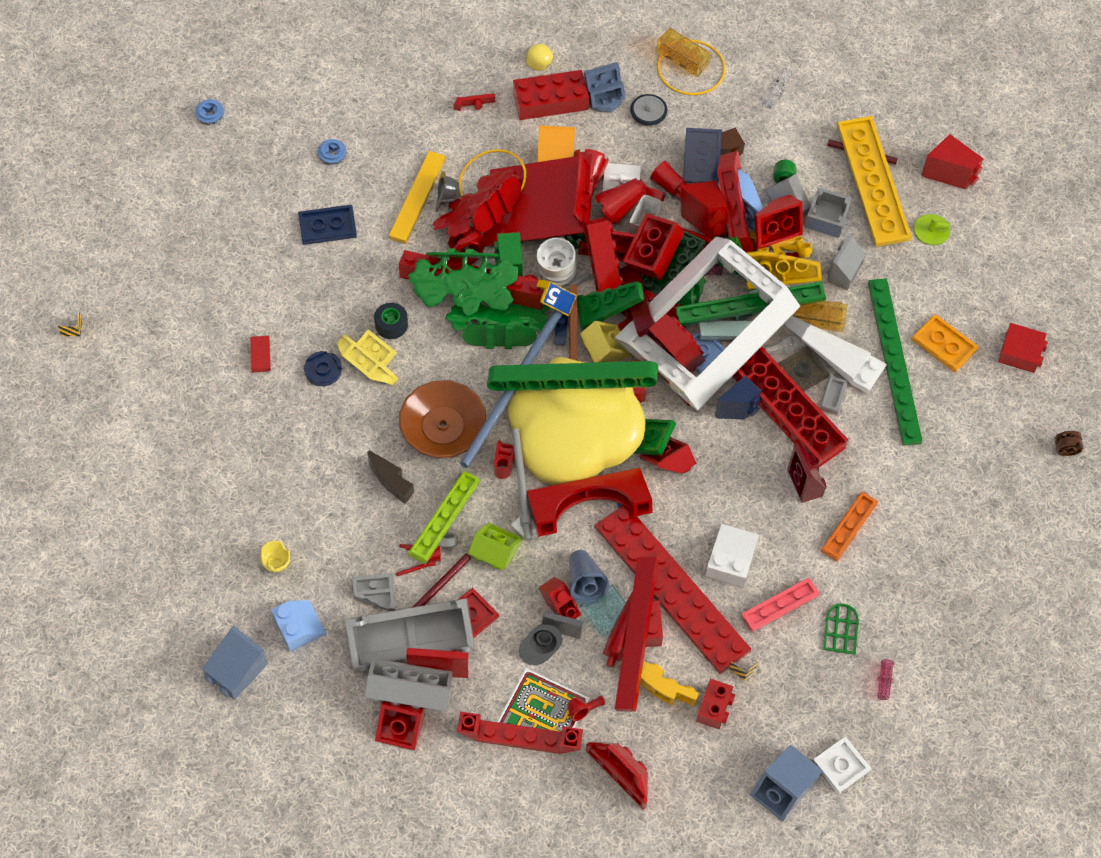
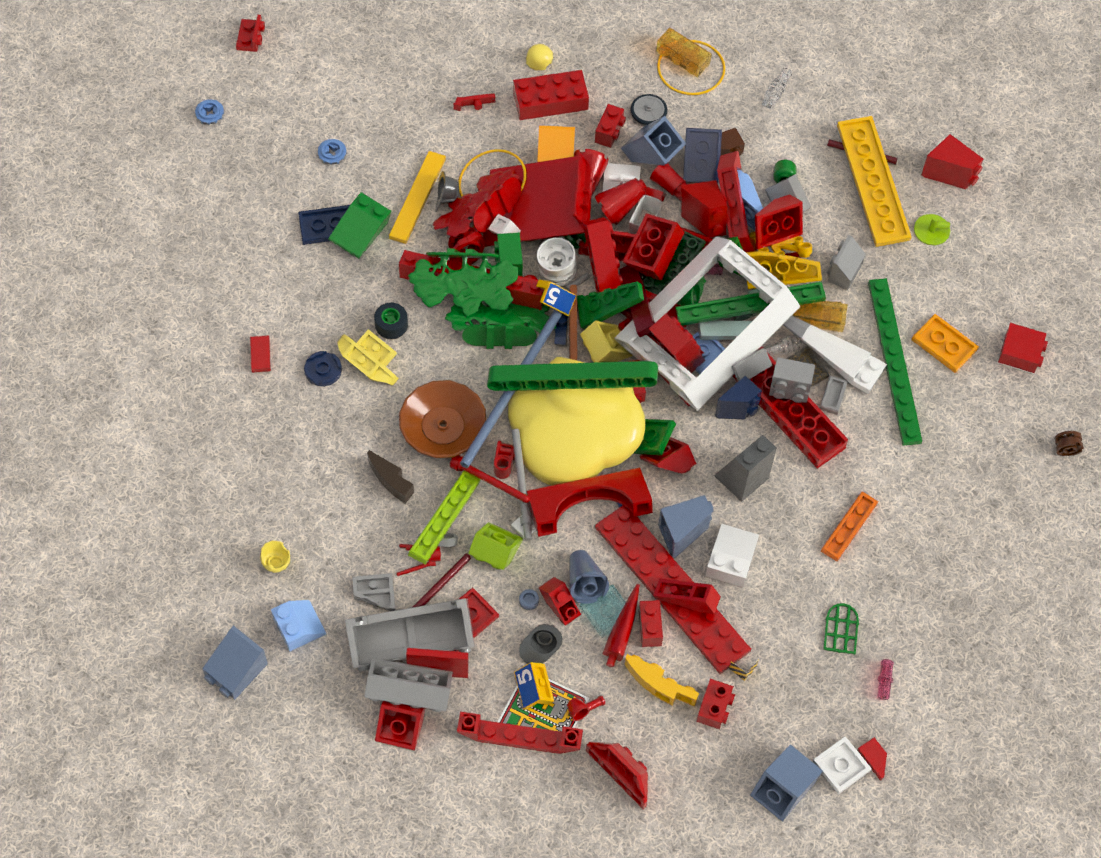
sticker [58,311,82,336] -> none
flat silver tile [542,611,583,639] -> none
sand blue piece [584,62,626,113] -> none
red tile [614,557,659,712] -> none
coral plate [741,578,820,632] -> none
dark red slope [787,443,827,503] -> none
light grey container [805,187,853,238] -> none
none -> red bracket [236,14,265,52]
none -> green slope [328,192,391,259]
none -> red piece [450,455,530,503]
none -> white panel [488,214,521,235]
none -> panel [514,662,554,710]
none -> sand blue tile [519,589,539,610]
none -> red brick [595,104,626,148]
none -> sand blue slope [621,116,686,165]
none -> red slope [653,578,721,614]
none -> sand blue slope [658,495,714,559]
none -> dark grey slope [715,435,777,502]
none -> light grey tile [732,348,772,381]
none -> light grey piece [769,357,815,403]
none -> red tile [857,737,887,781]

